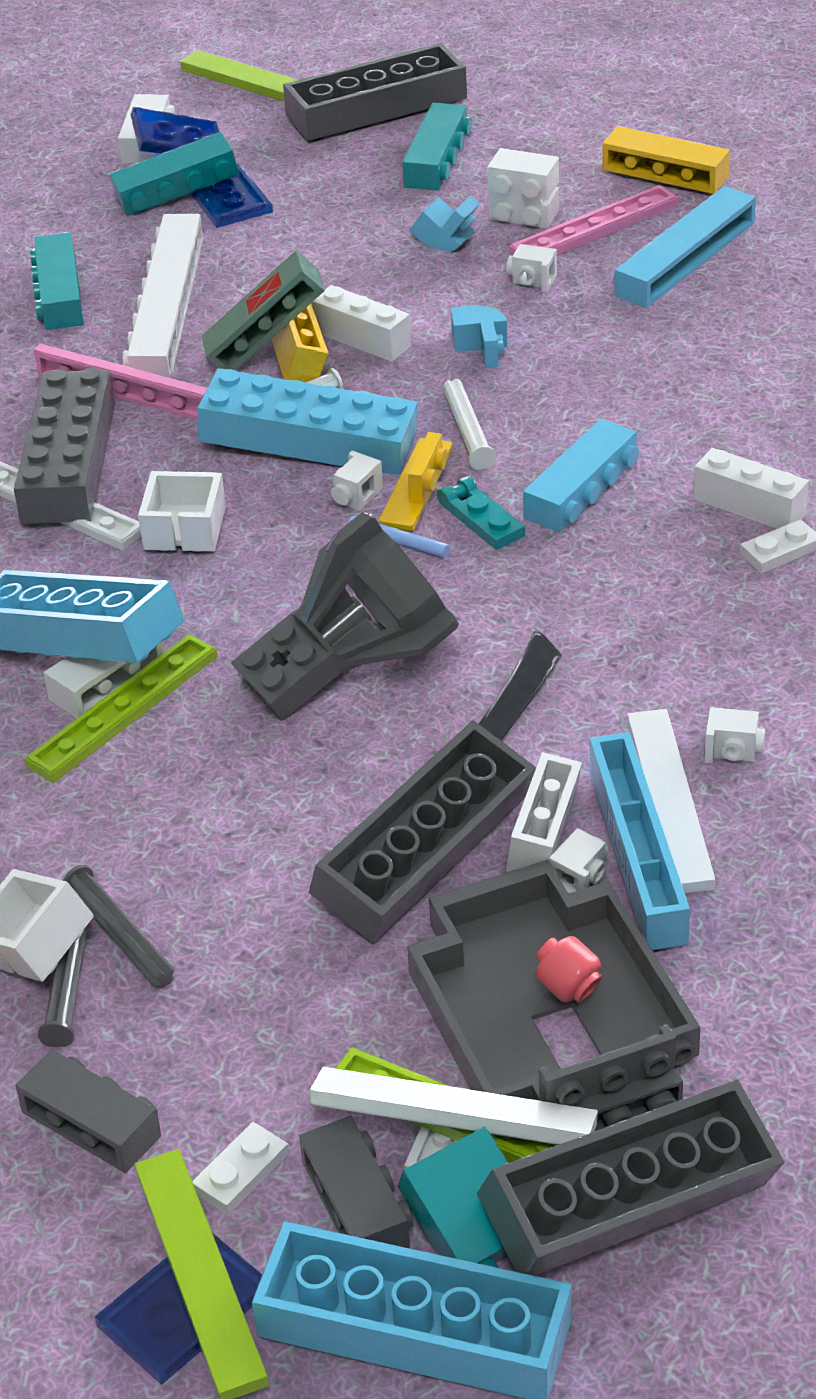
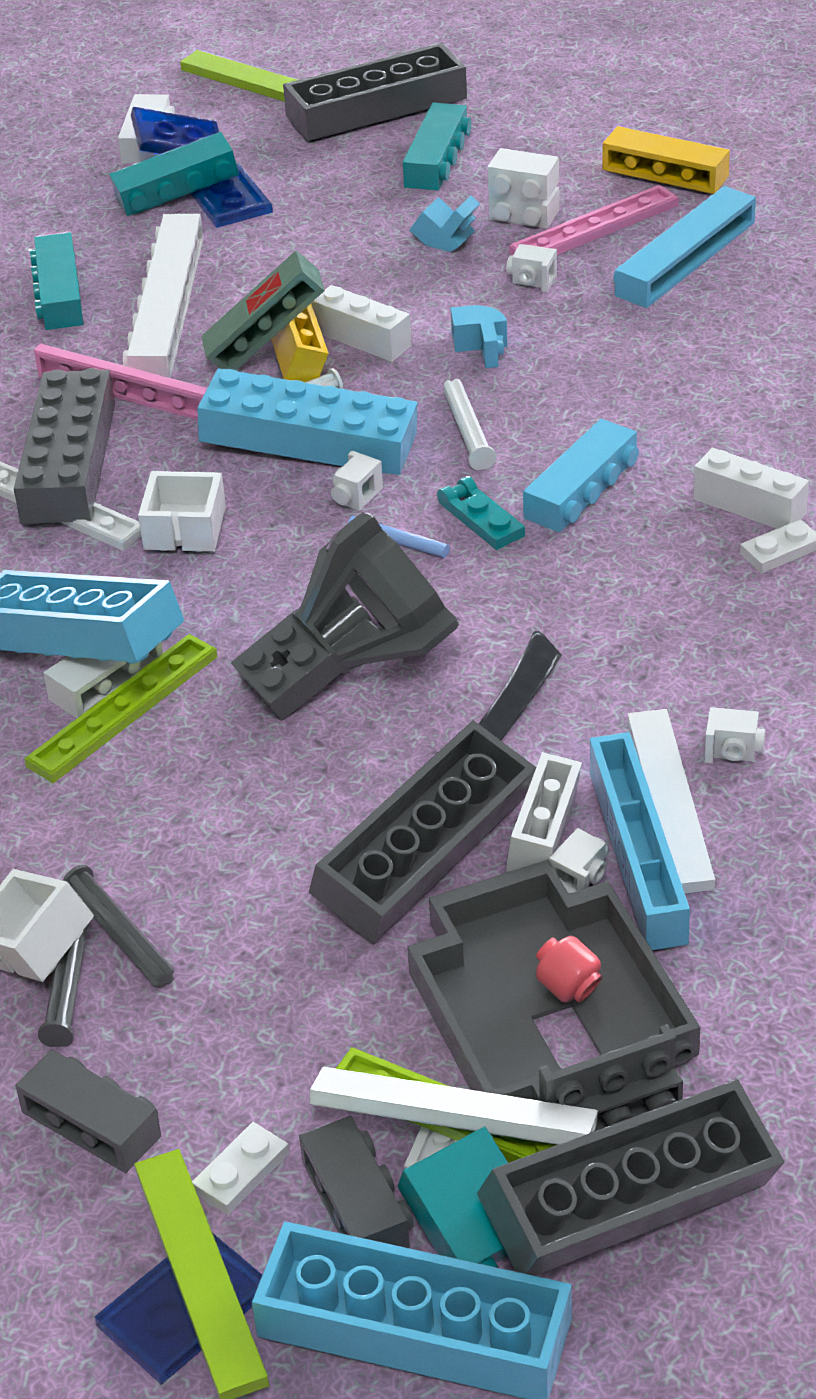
yellow bracket [379,432,453,531] -> none

